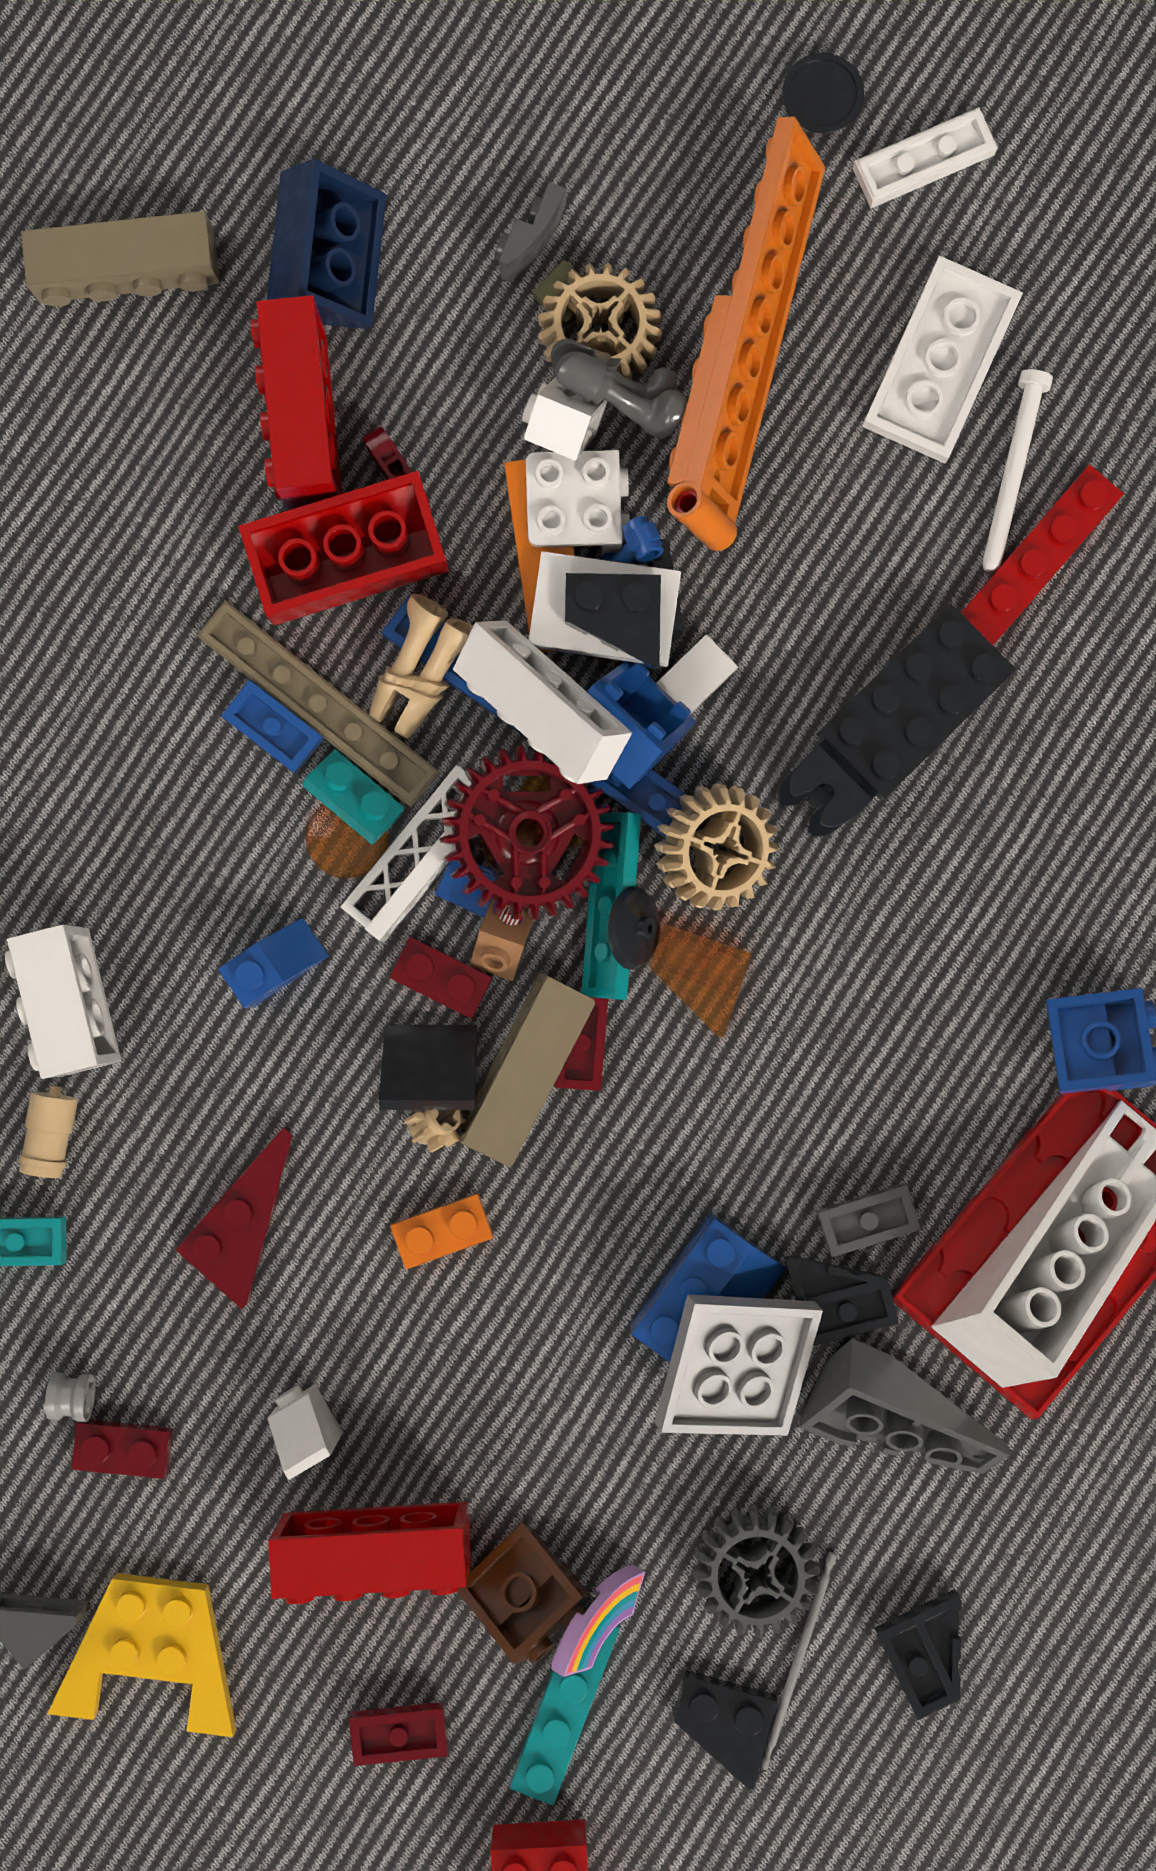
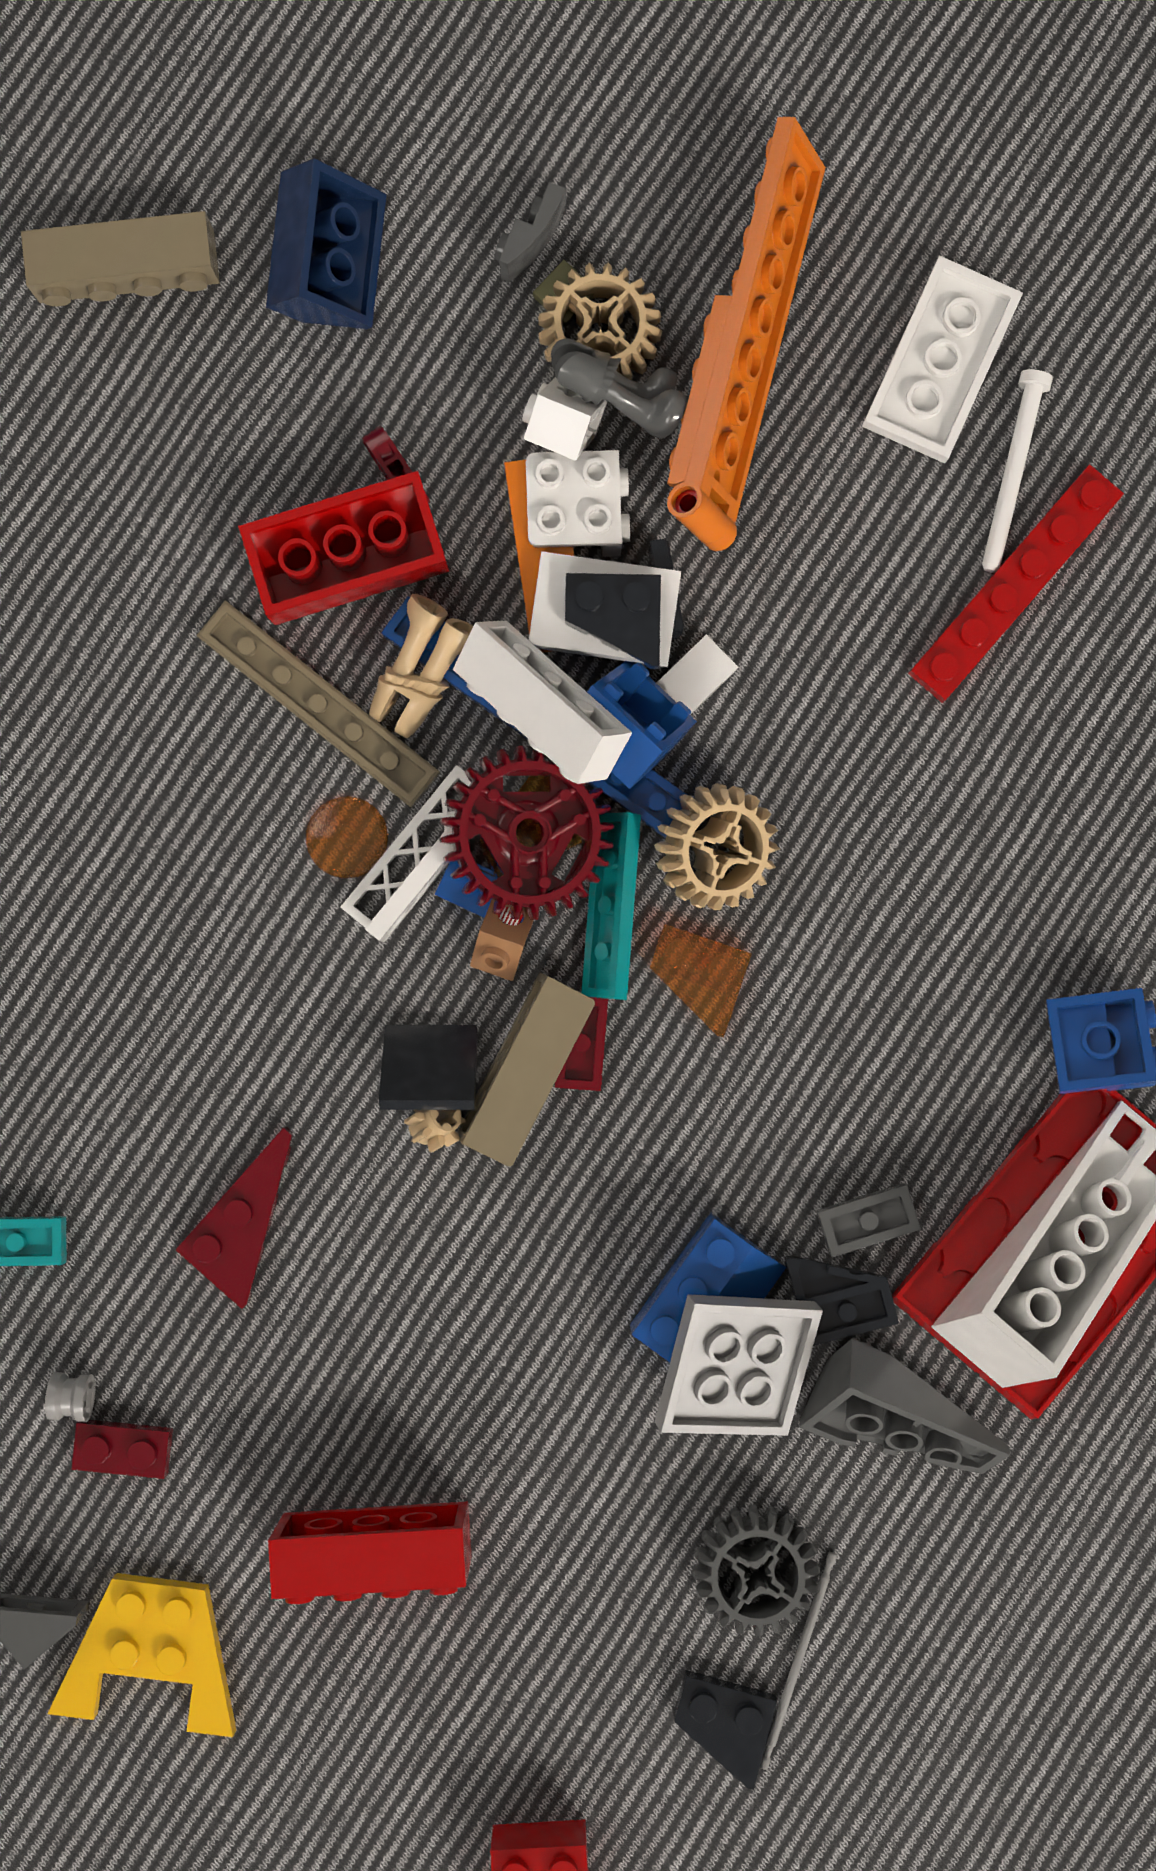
white brick [5,925,121,1079] -> none
tan piece [18,1086,78,1178] -> none
blue slope [218,918,329,1008] -> none
blue plate [221,680,324,775] -> none
red brick [251,295,343,510] -> none
white slope [267,1384,343,1480] -> none
teal plate [302,749,405,845] -> none
dark red plate [349,1702,449,1766] -> none
dark red plate [389,937,493,1019] -> none
orange plate [390,1192,494,1270] -> none
reddish brown plate [457,1522,592,1664] -> none
teal plate [510,1623,620,1806] -> none
tile [551,1564,645,1677] -> none
blue bar [599,516,664,564] -> none
black piece [608,886,660,970] -> none
black hinge [778,603,1016,837] -> none
black piece [782,53,864,133] -> none
white tile [852,107,998,209] -> none
black wing [874,1589,962,1720] -> none

